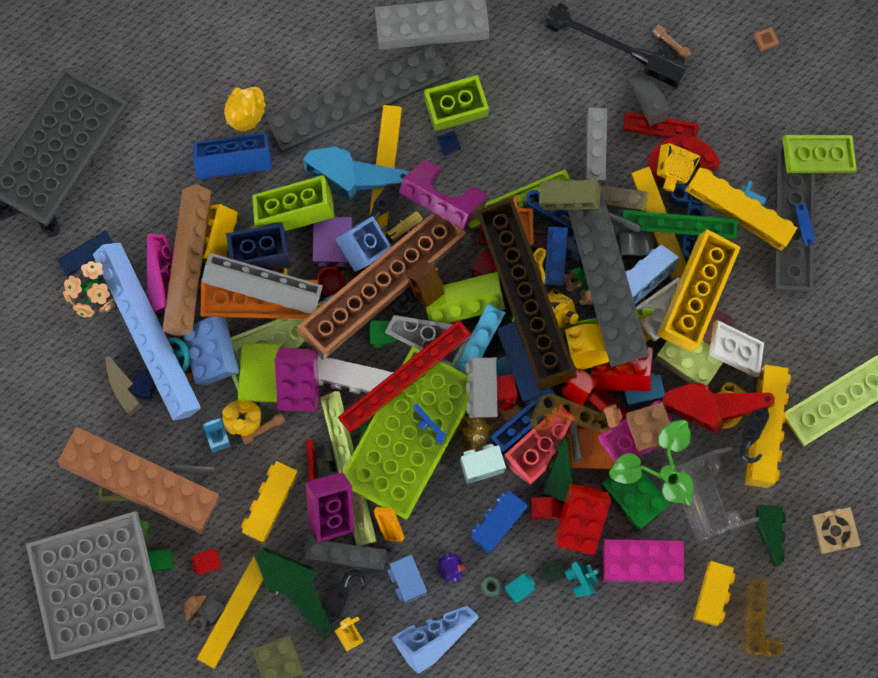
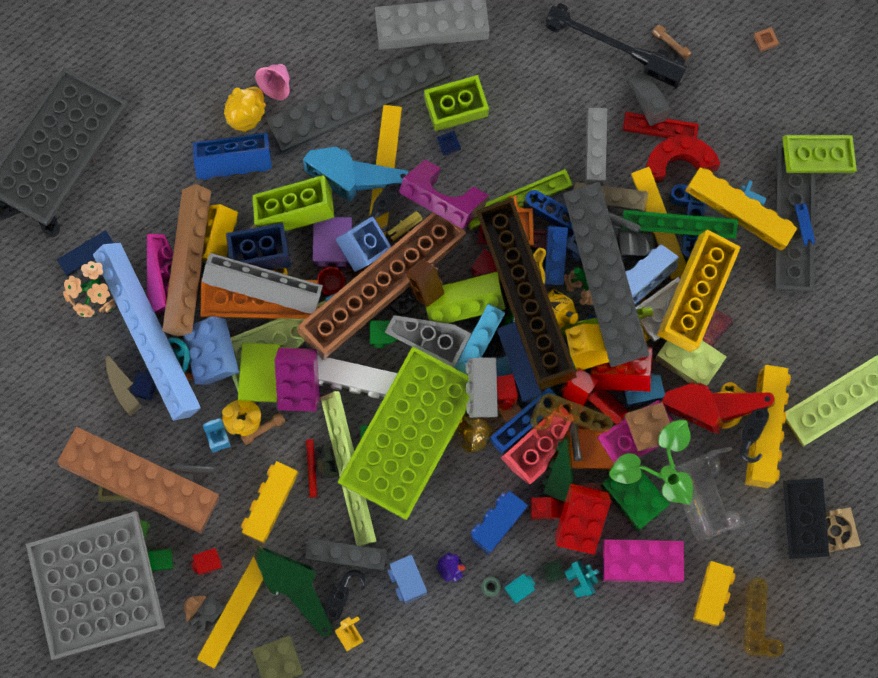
magenta brick [306,472,354,543] -> none
red tile [337,320,472,433] -> none
light orange tile [373,507,405,542] -> none
light blue wedge [392,606,478,674] -> none
blue piece [413,403,446,445] -> none
light aqua brick [460,444,506,484] -> none
olive brick [539,178,601,210] -> none
nougat plate [604,404,622,428] -> none
yellow torso [657,143,701,192] -> none
white tile [709,320,764,377] -> none
dark green slope [755,505,786,567] -> none
none -> bright pink hat [255,64,290,100]
none -> black plate [783,478,830,559]

